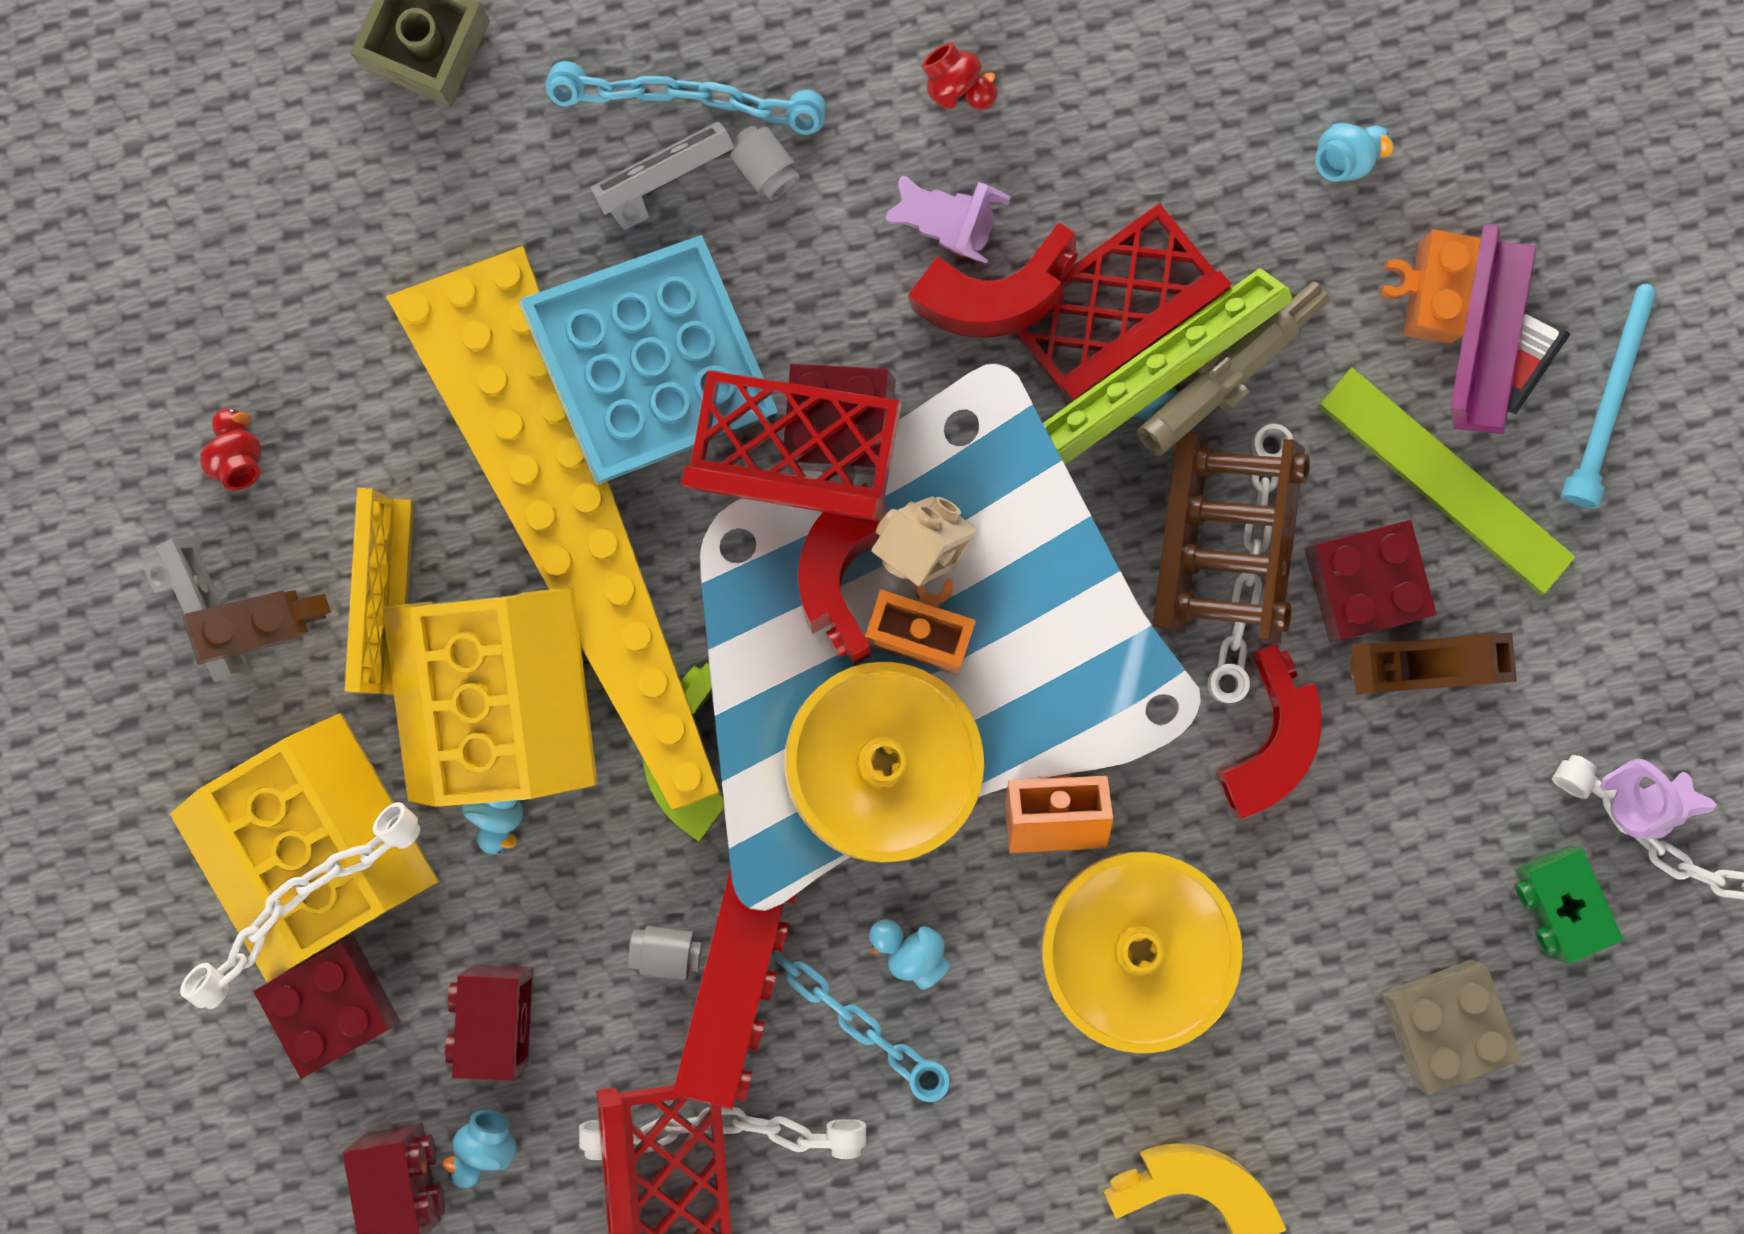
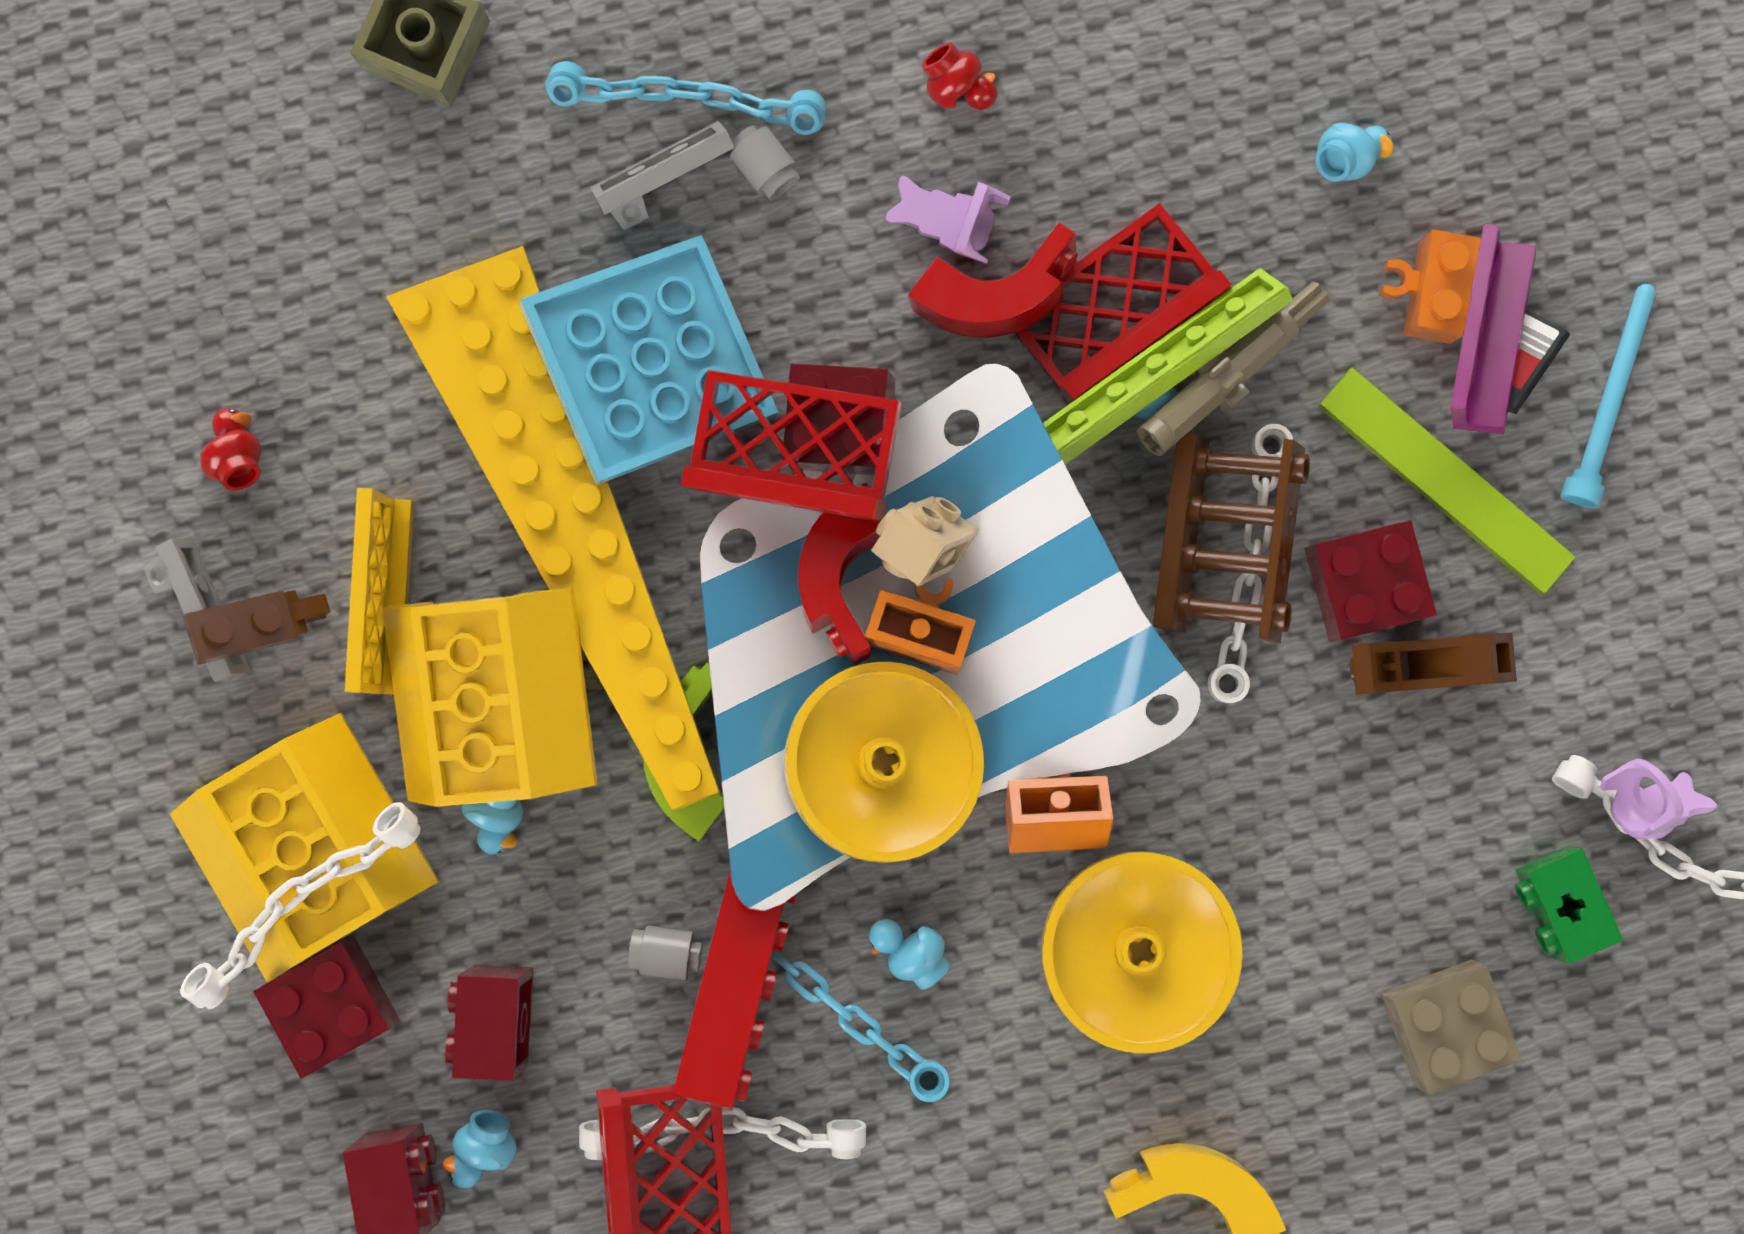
red arch [1216,644,1322,819] -> none

